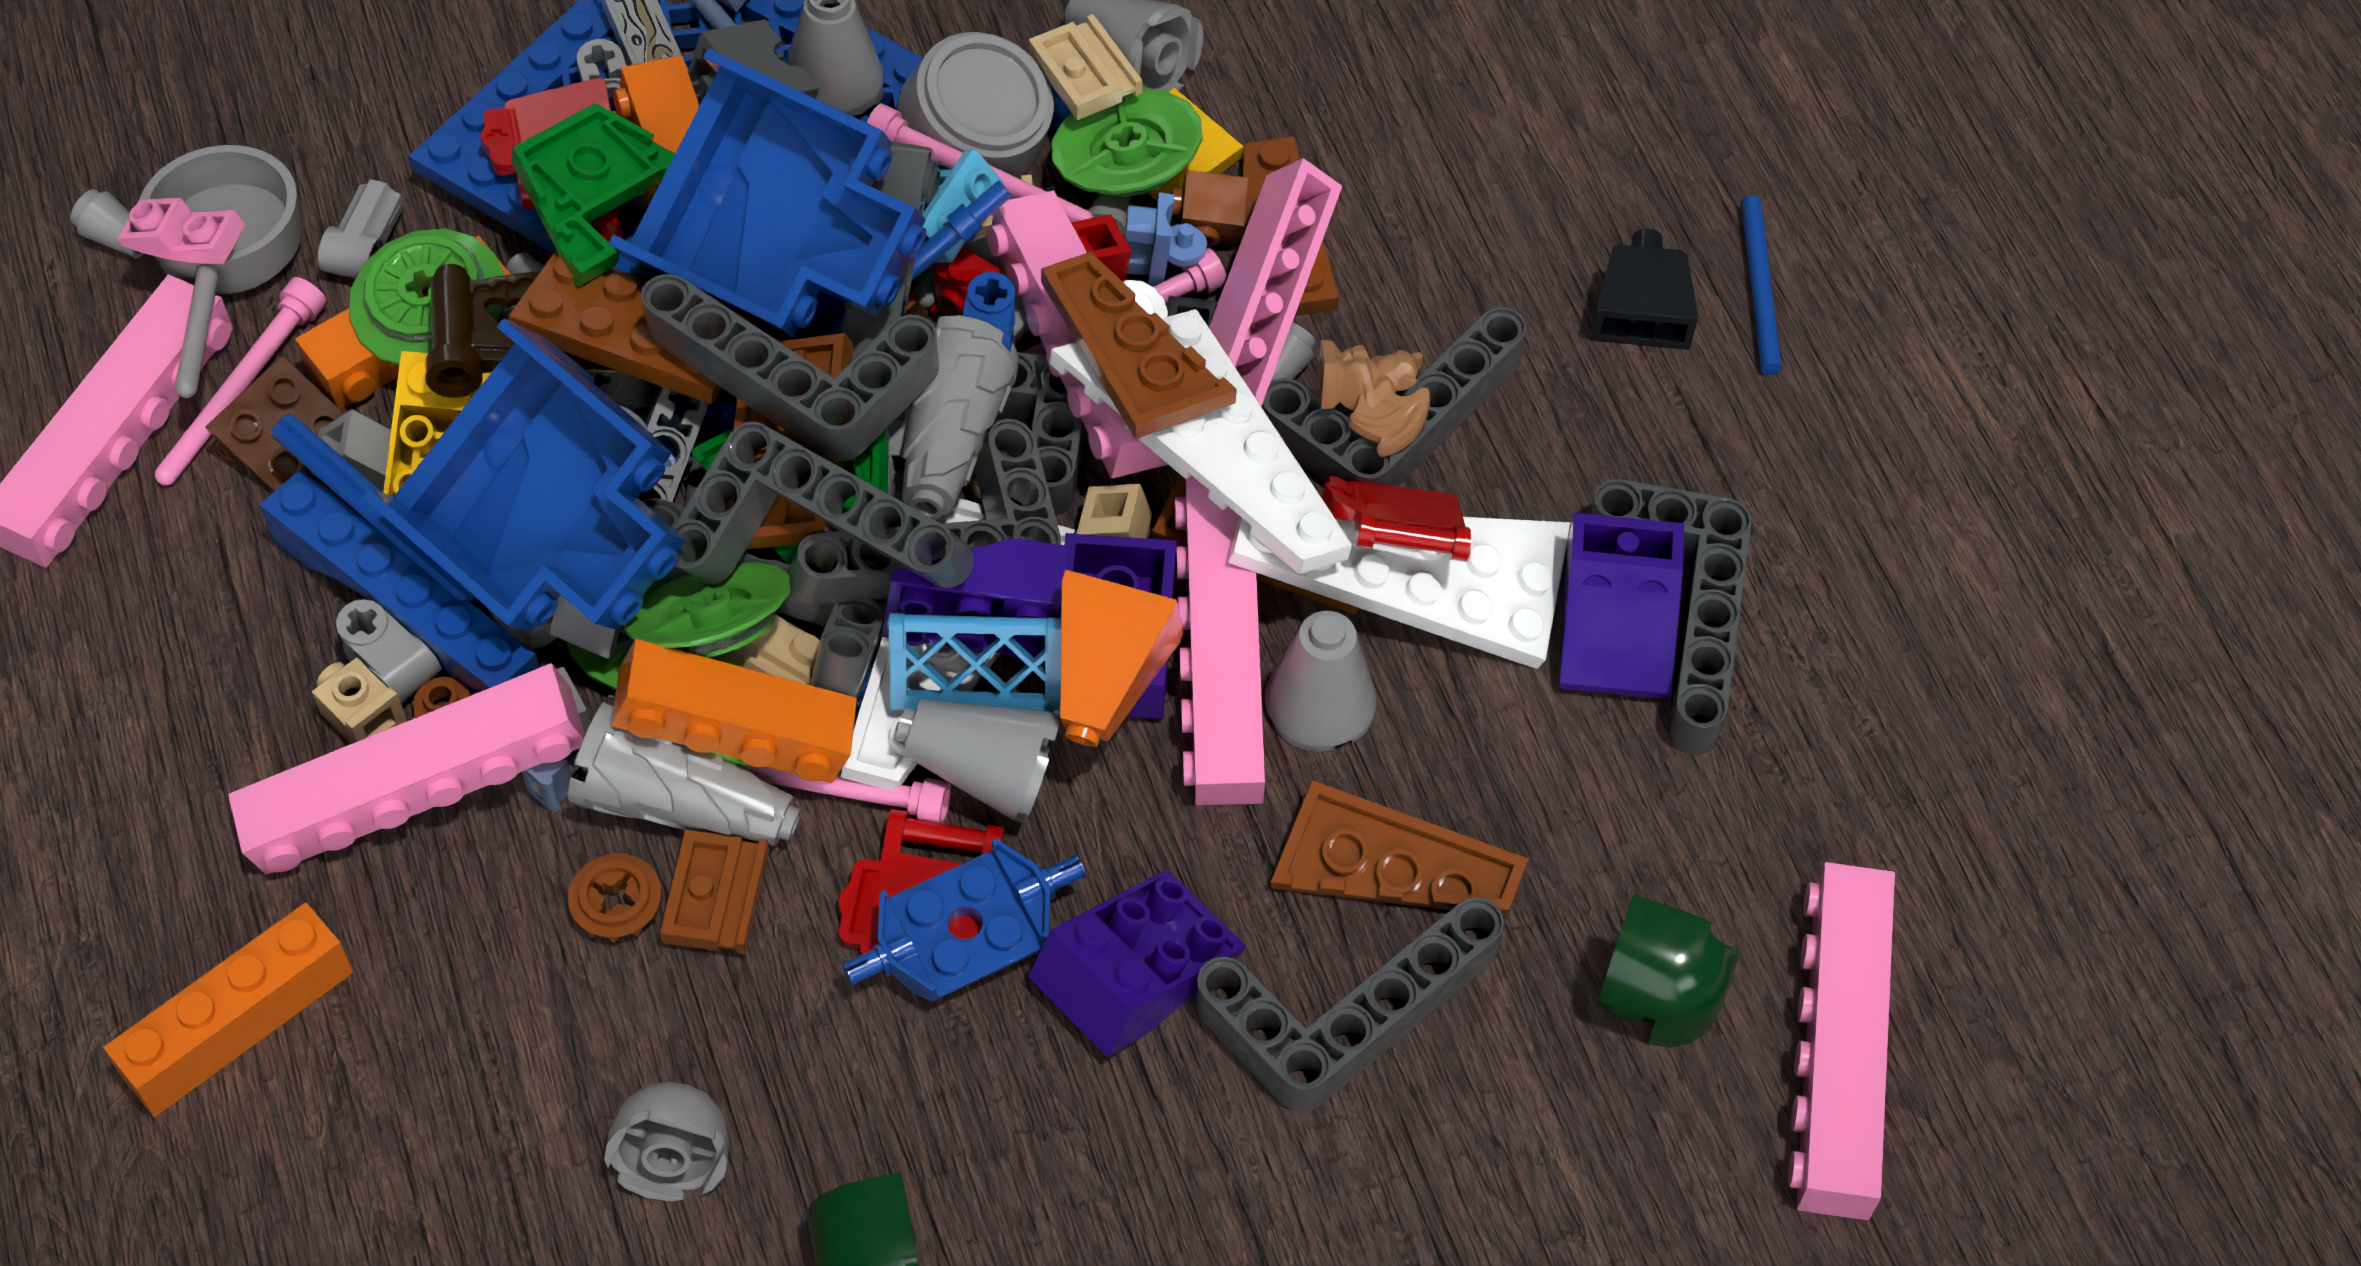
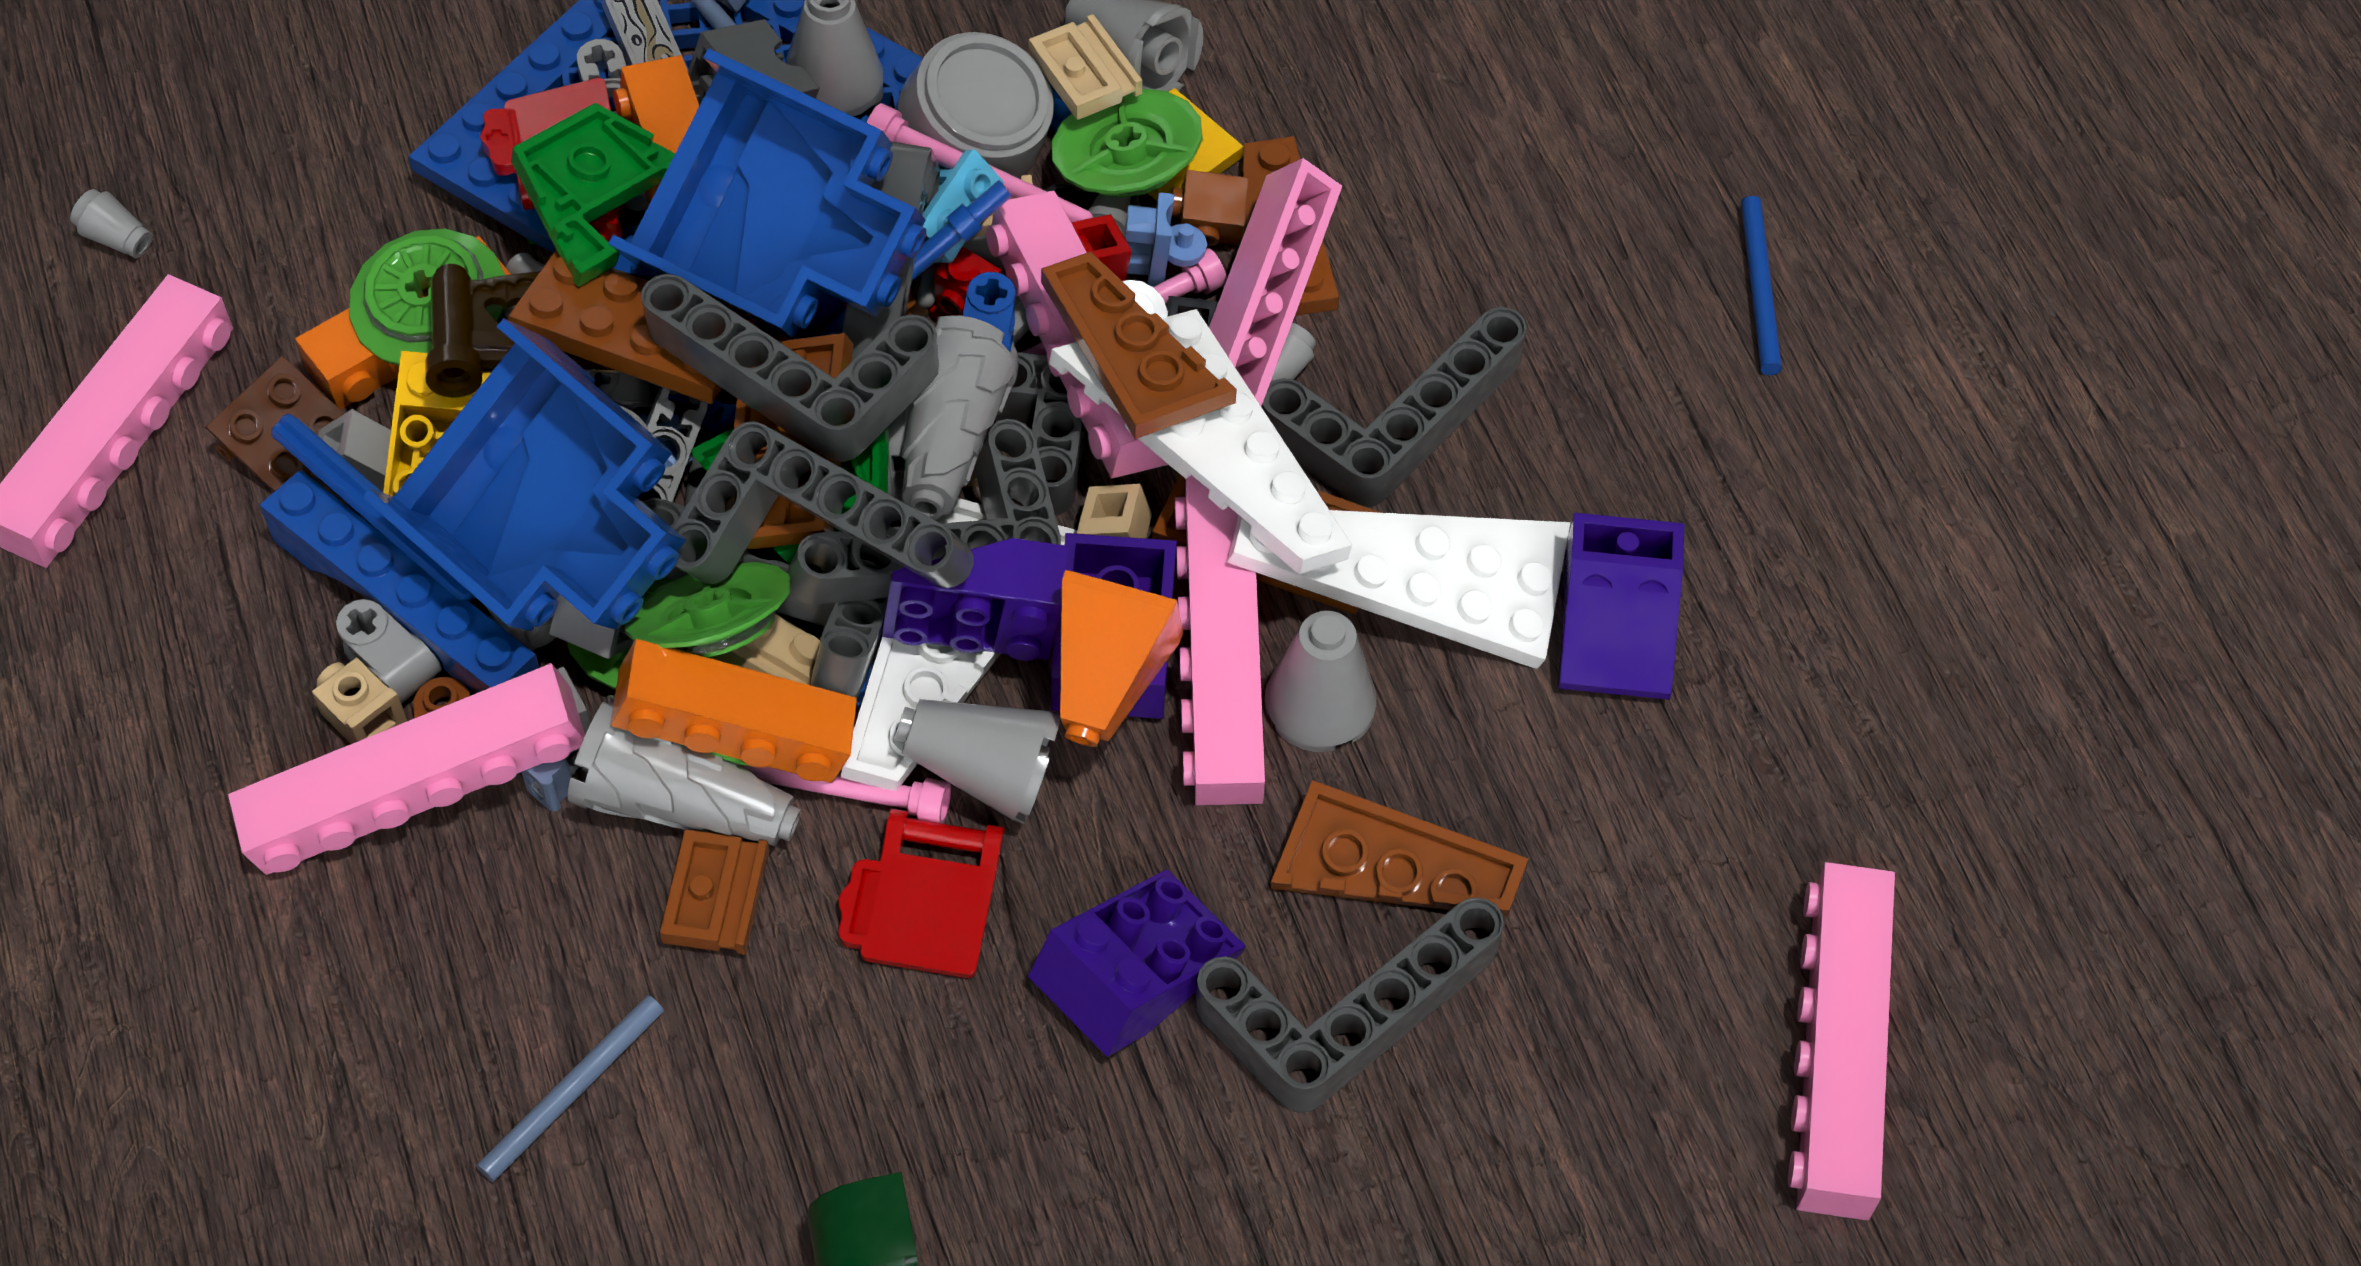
orange brick [103,902,354,1118] -> none
bright pink slope [117,198,246,264] -> none
light grey piece [139,145,302,398] -> none
bright pink piece [155,277,327,486] -> none
light grey piece [318,179,404,279] -> none
dark orange gear [568,853,663,943] -> none
light grey cylinder [604,1082,730,1202] -> none
blue plate [841,839,1086,1002] -> none
dark azure window [887,613,1061,714] -> none
medium nougat animal [1317,340,1431,457] -> none
red piece [1322,476,1471,562] -> none
dark grey beam [1590,479,1752,755] -> none
black torso [1591,229,1698,350] -> none
dark green brick [1597,894,1738,1048] -> none
none -> sand blue bar [476,995,664,1182]

